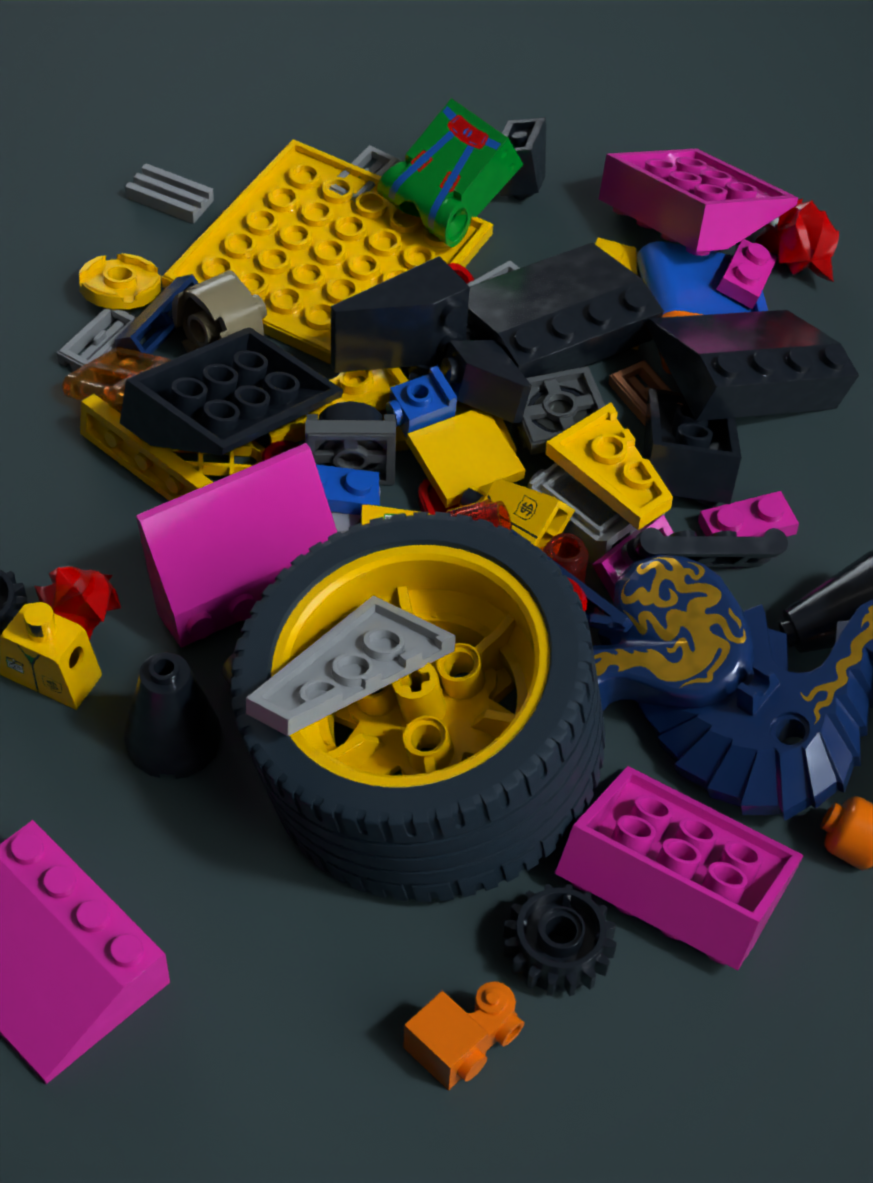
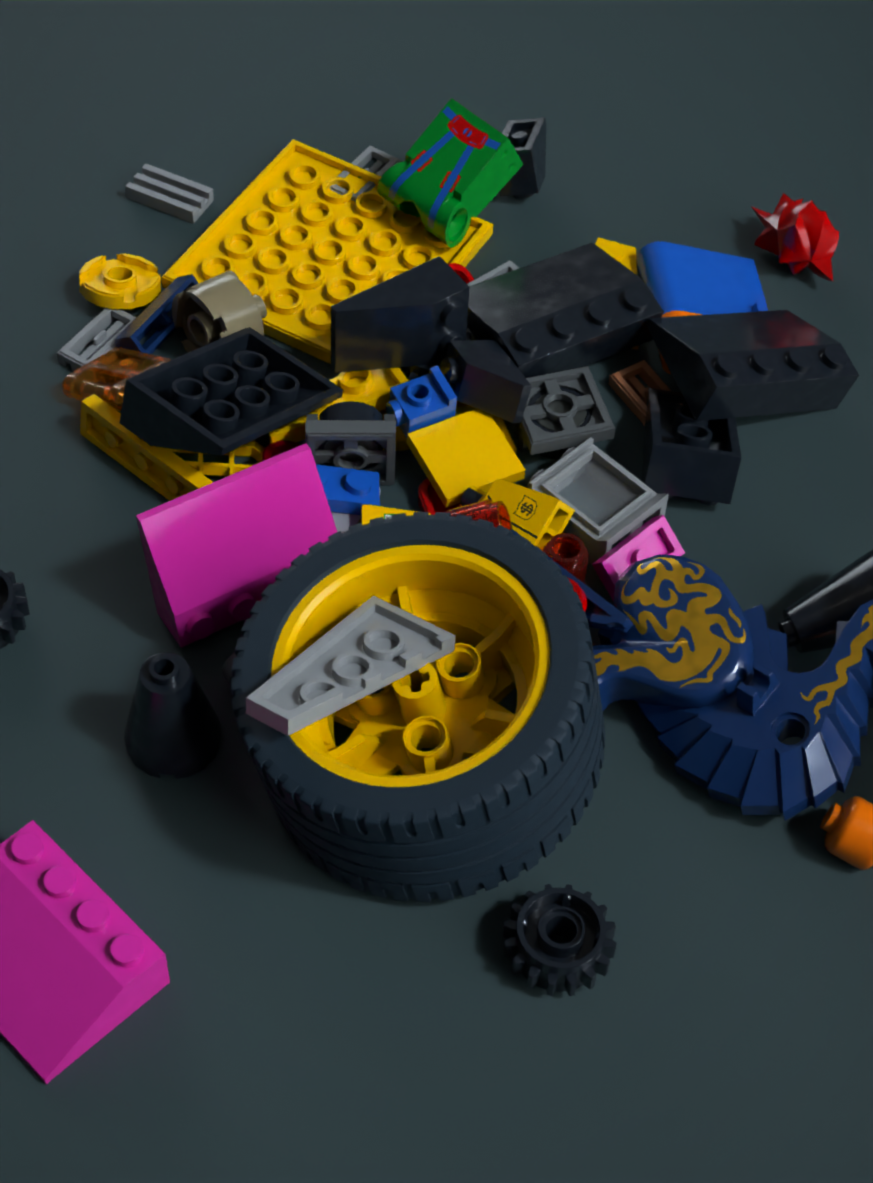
yellow torso [0,602,102,710] -> none
red hair [34,566,121,640] -> none
orange brick [403,981,524,1091] -> none
yellow wing [545,402,673,530] -> none
dark pink slope [555,766,804,971] -> none
dark pink slope [599,149,798,256] -> none
black plate [621,527,788,567] -> none
dark pink plate [698,491,799,537] -> none
dark pink plate [716,239,778,309] -> none

